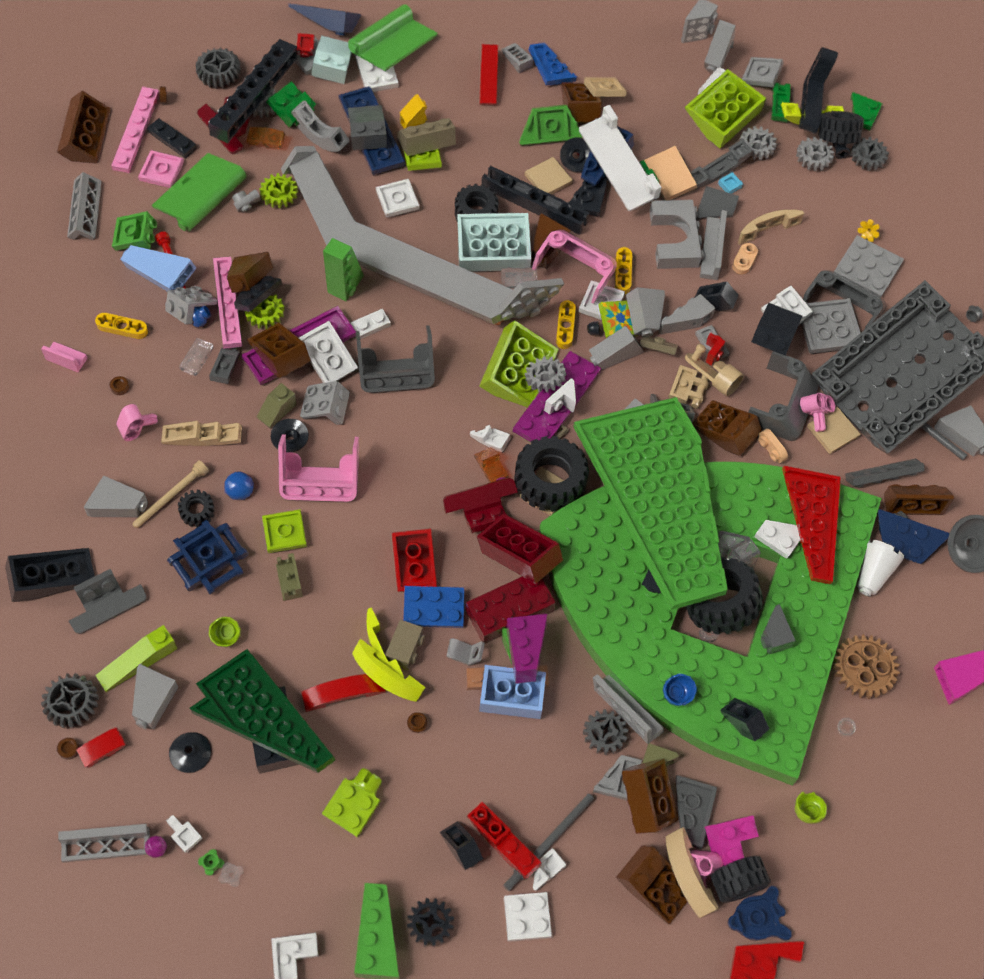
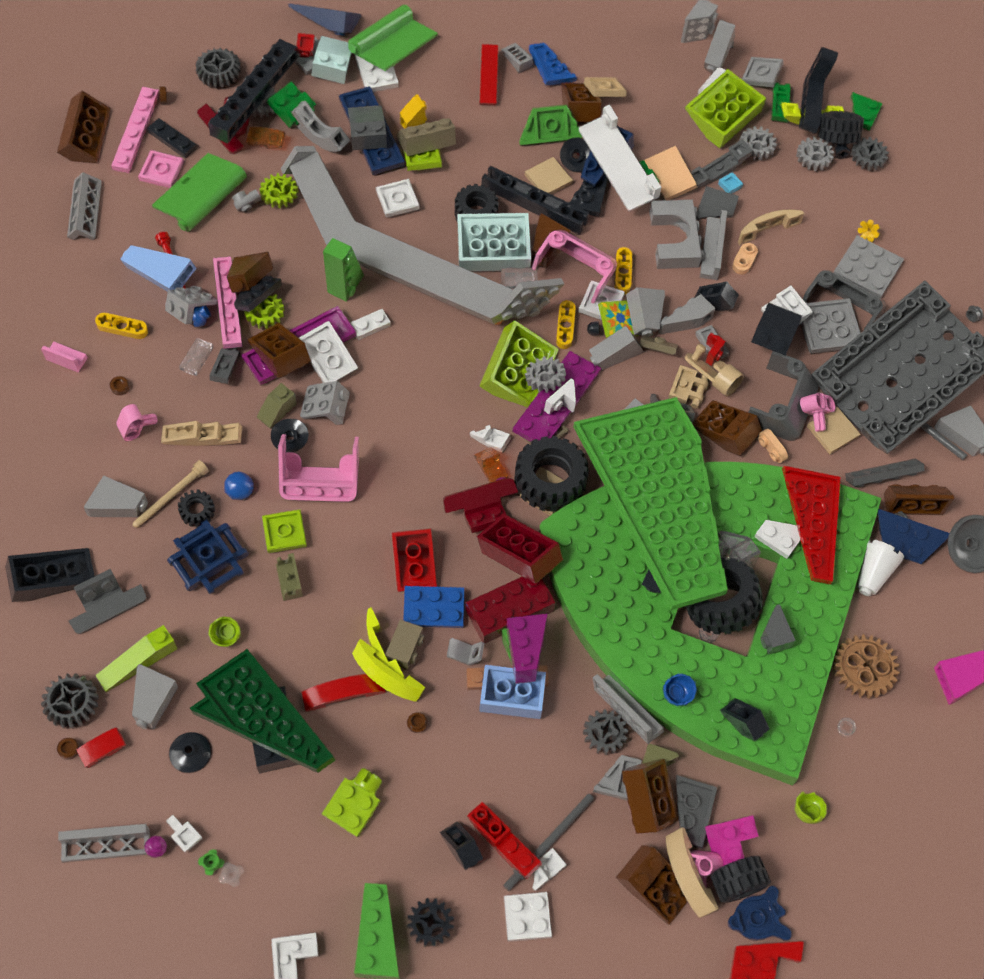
bright green plate [112,211,157,251] -> none
dark grey windscreen [356,325,435,393] -> none

